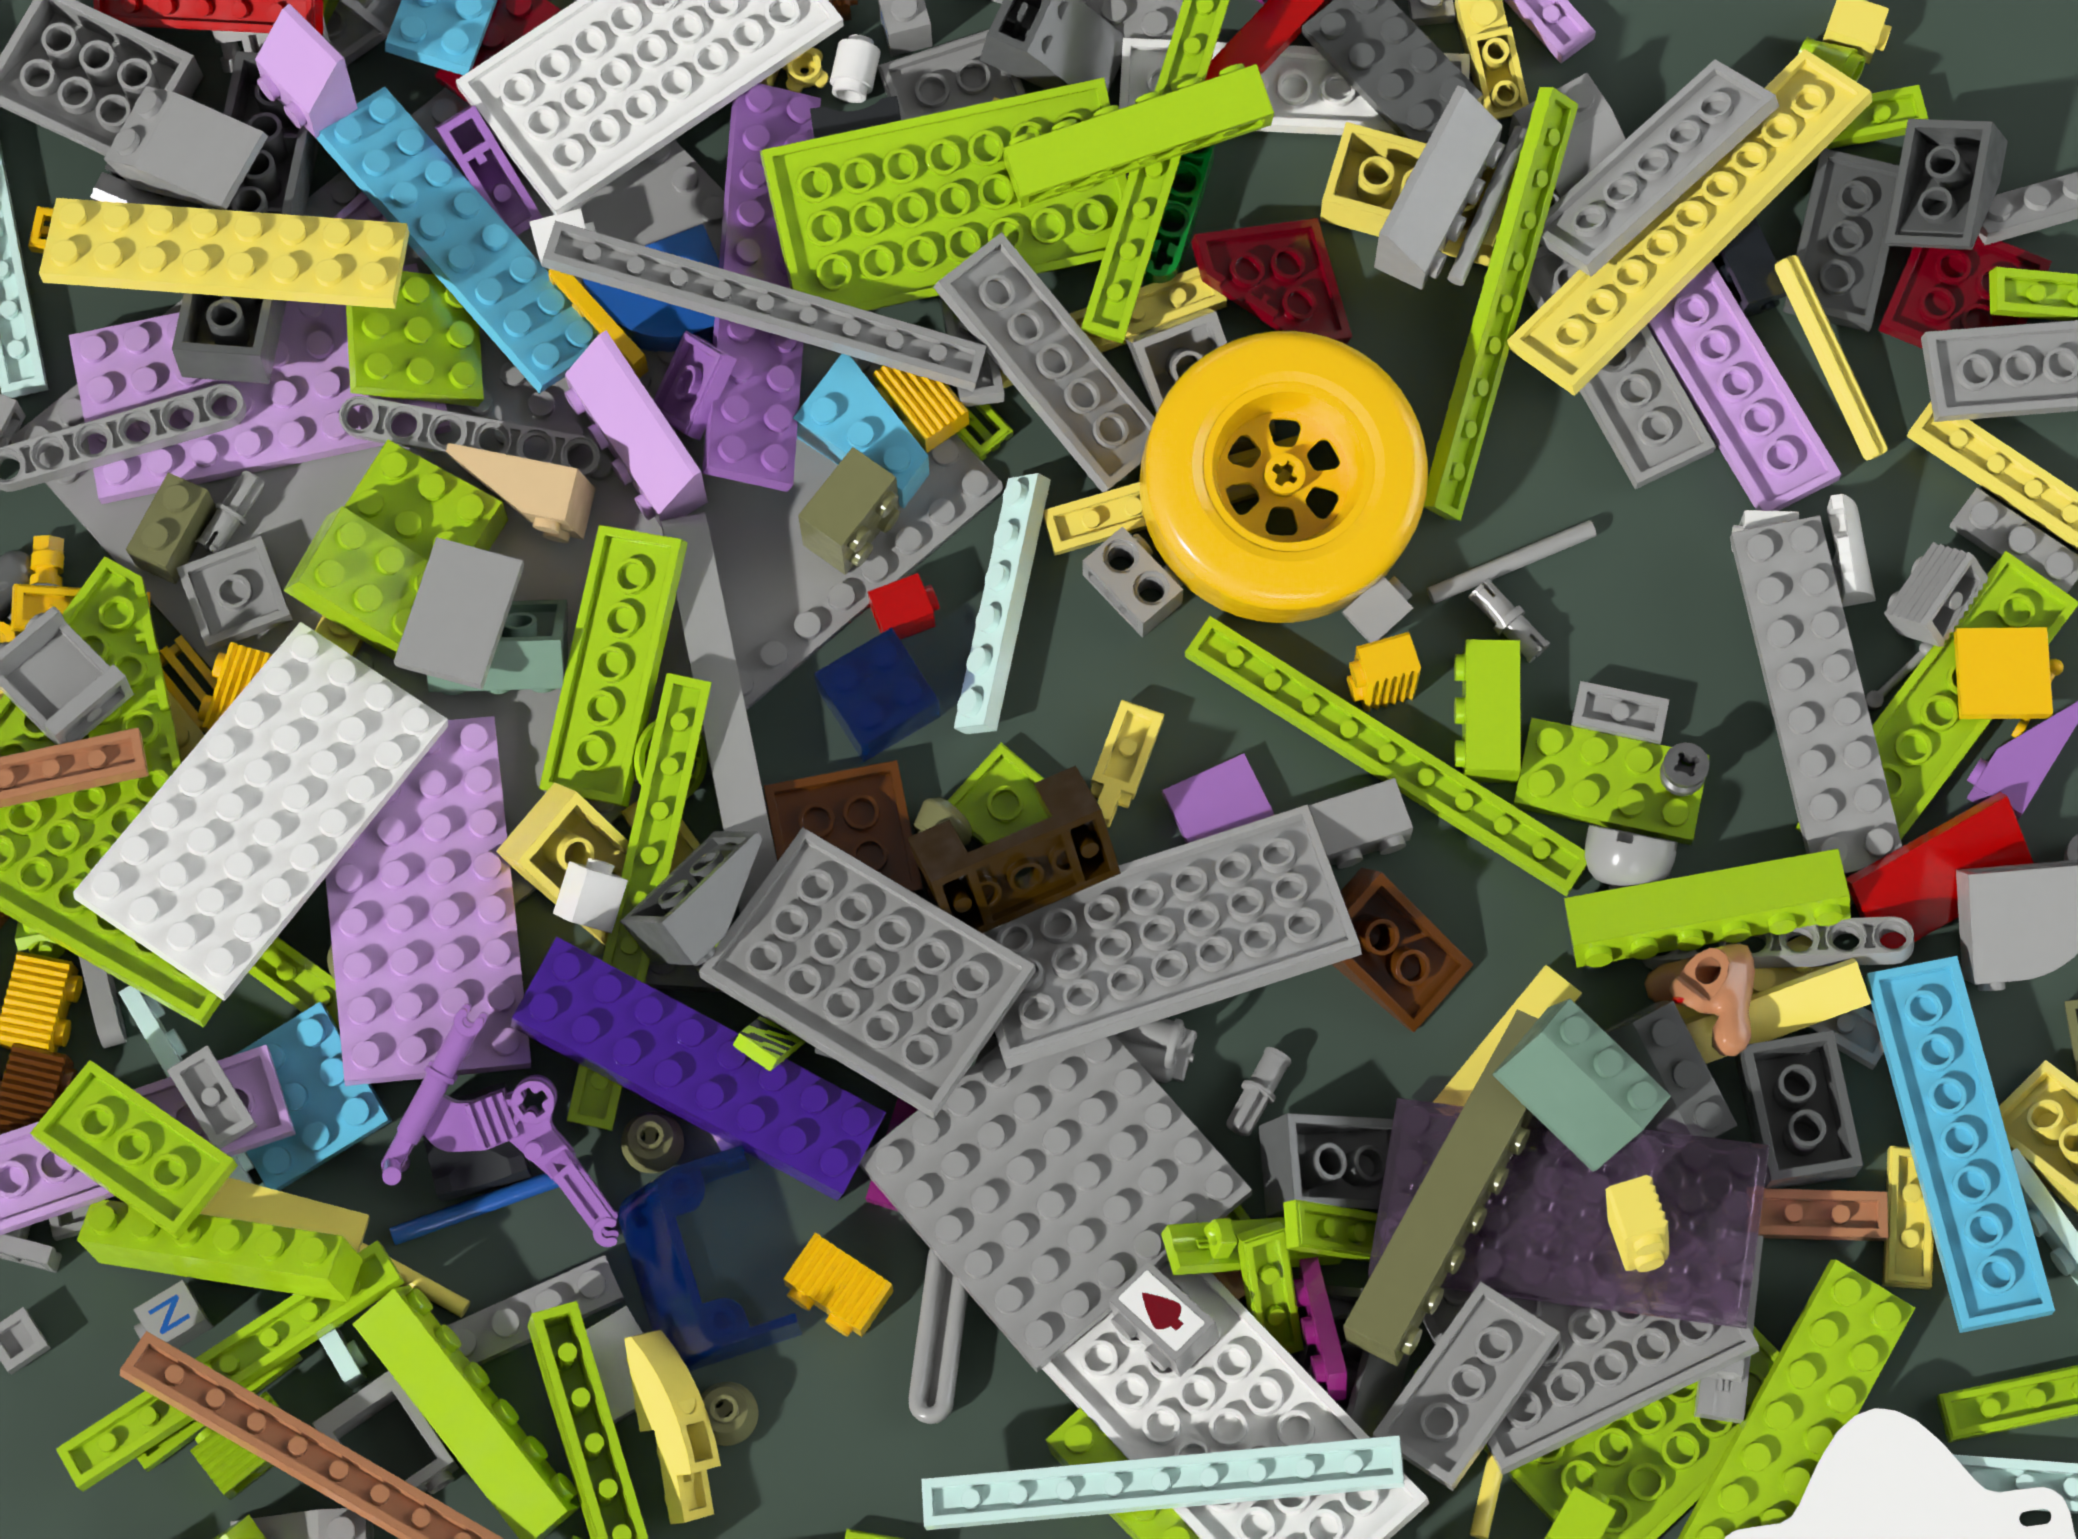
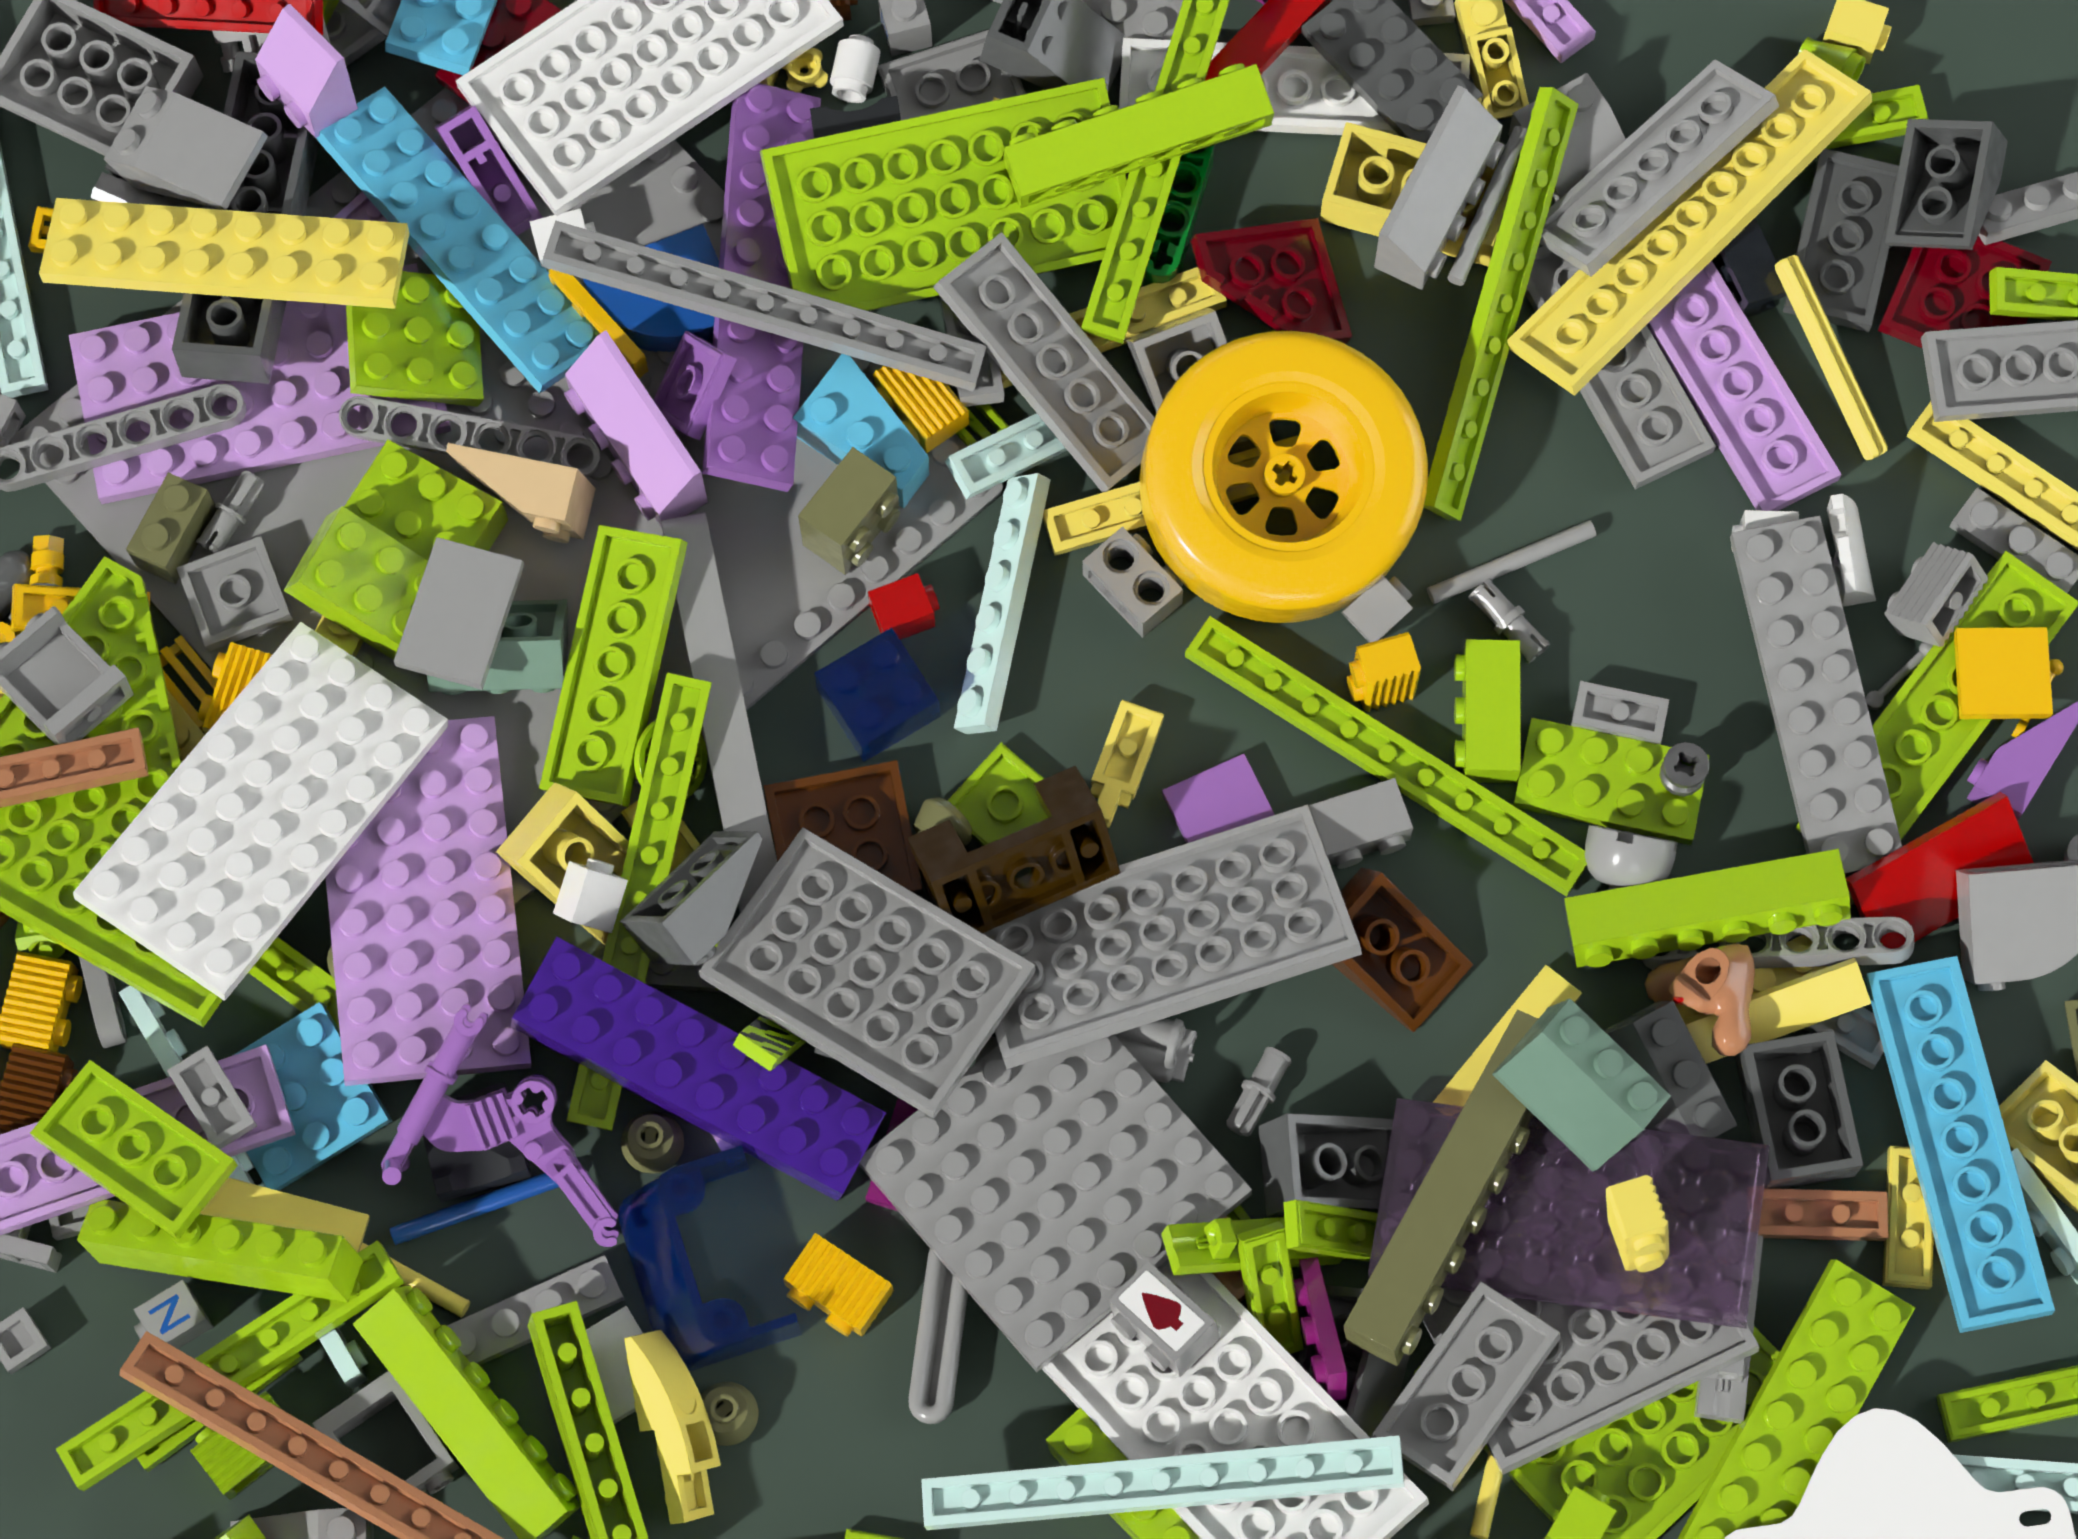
none -> light aqua plate [945,413,1068,500]

